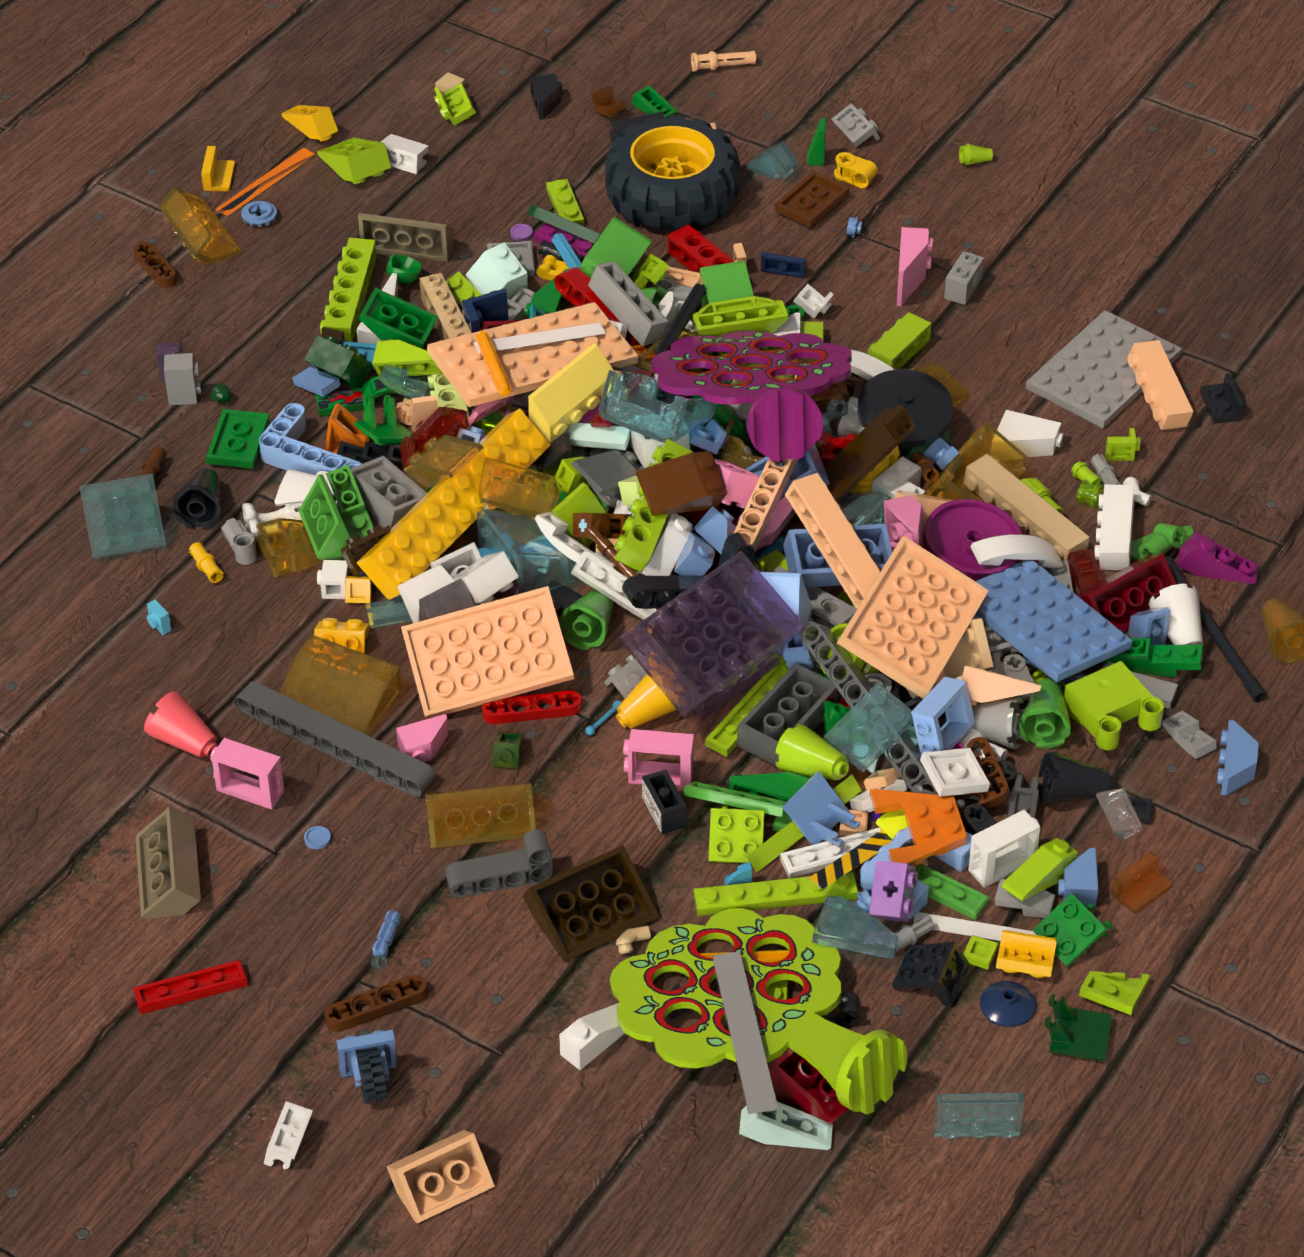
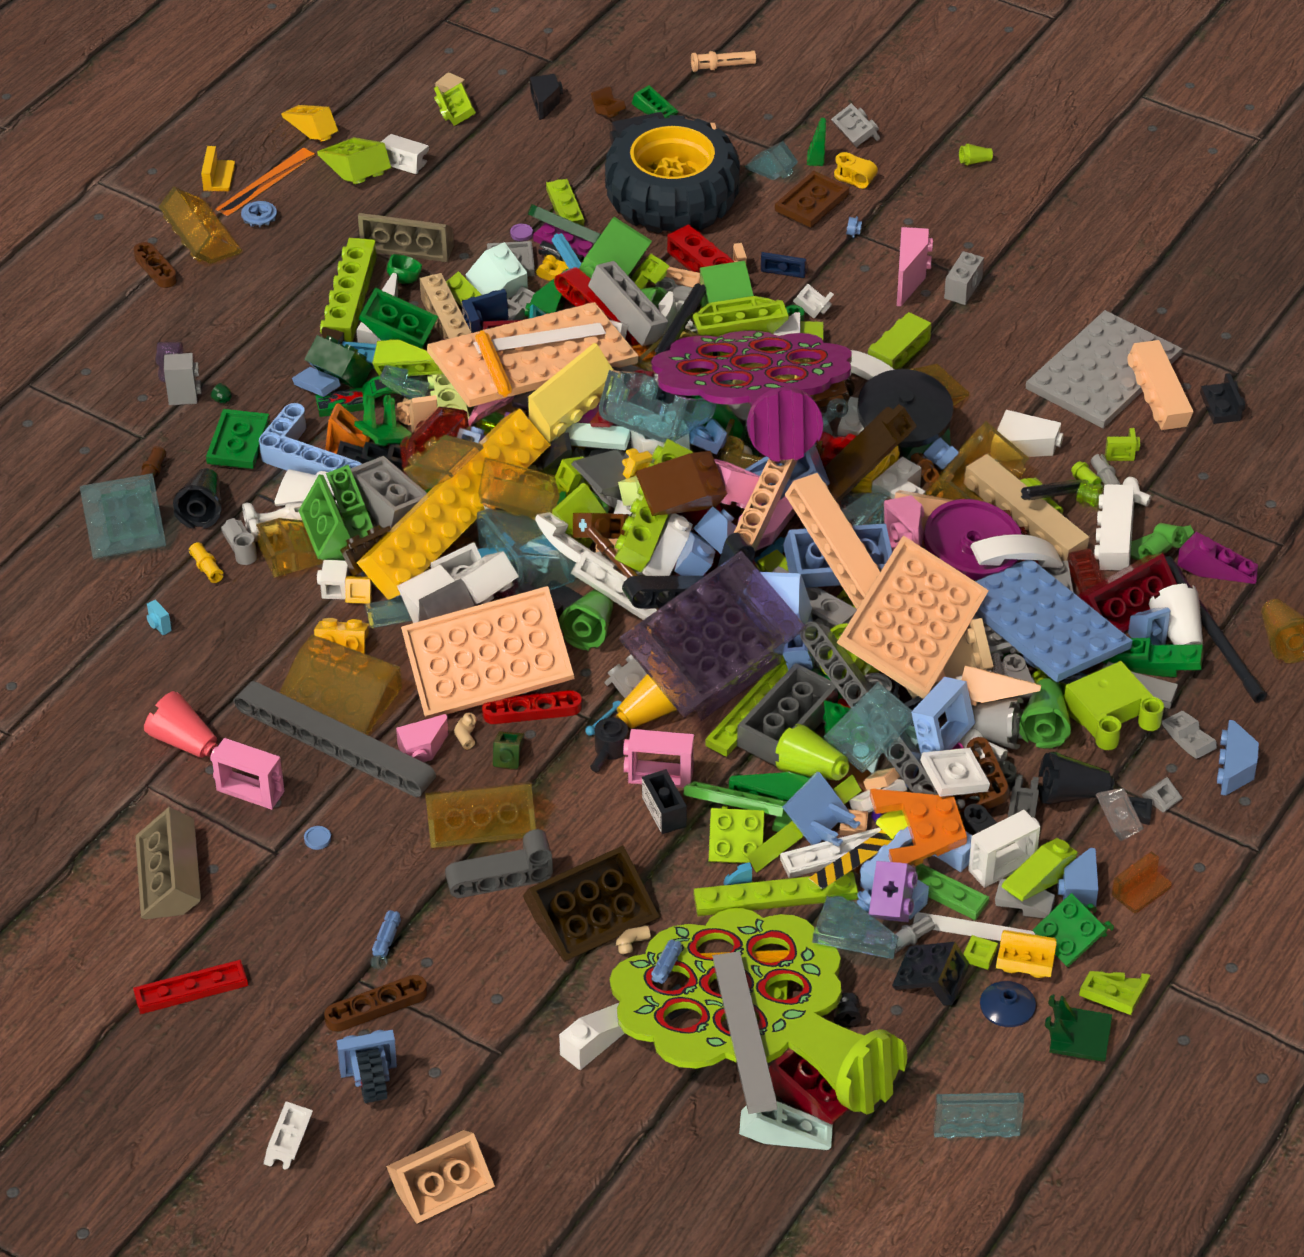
none -> tan arm [454,713,477,750]
none -> black piece [590,717,628,772]
none -> yellow tile [622,448,653,479]
none -> medium blue axle [651,939,682,984]
none -> black axle [1021,480,1083,501]
none -> light grey slope [1141,777,1182,812]

